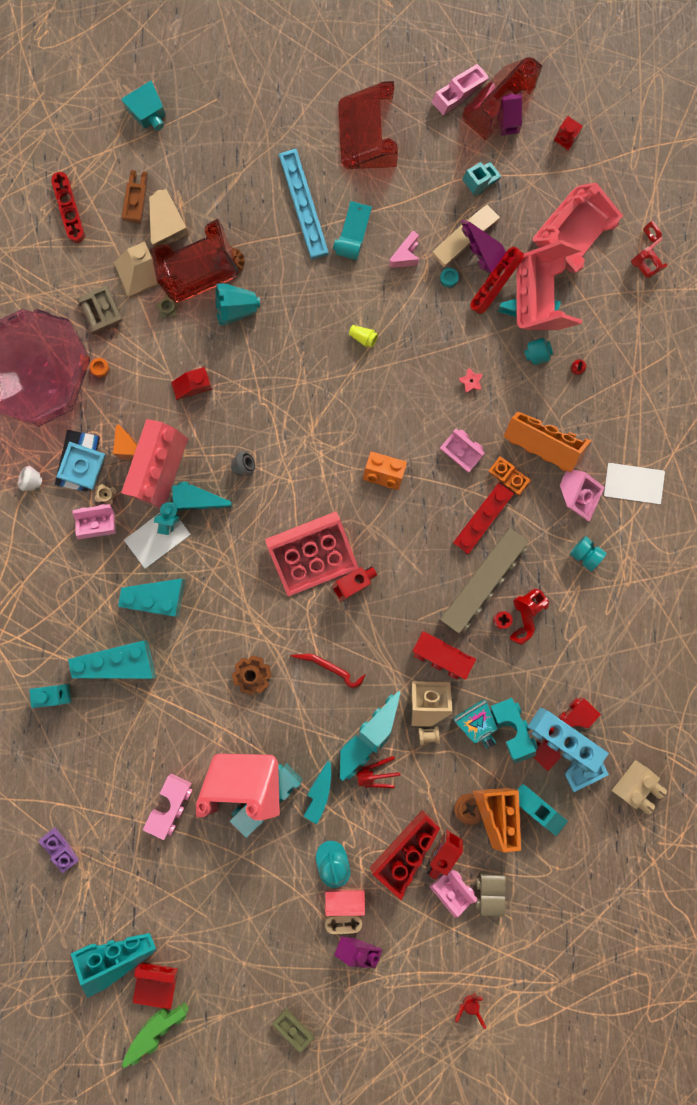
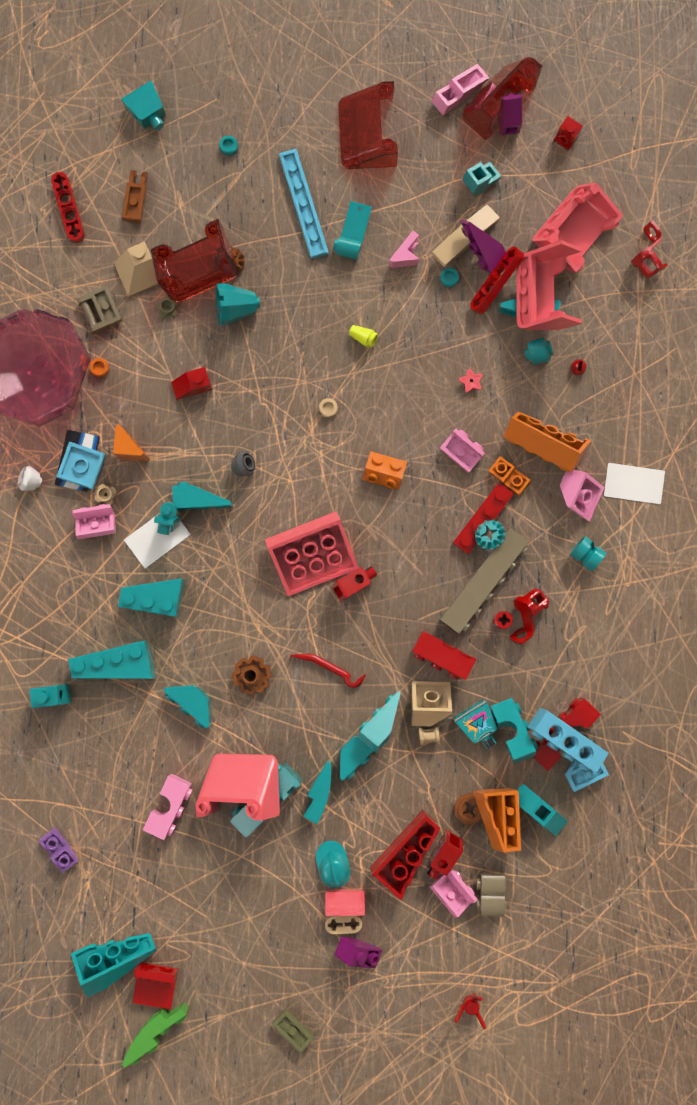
coral slope [121,419,188,508] -> none
tan slope [149,189,189,251] -> none
red plant [357,756,401,789] -> none
tan brick [612,760,667,814] -> none
none -> teal slope [163,685,212,729]
none -> teal tile [219,135,238,156]
none -> tan tile [319,398,338,418]
none -> teal gear [475,520,506,550]

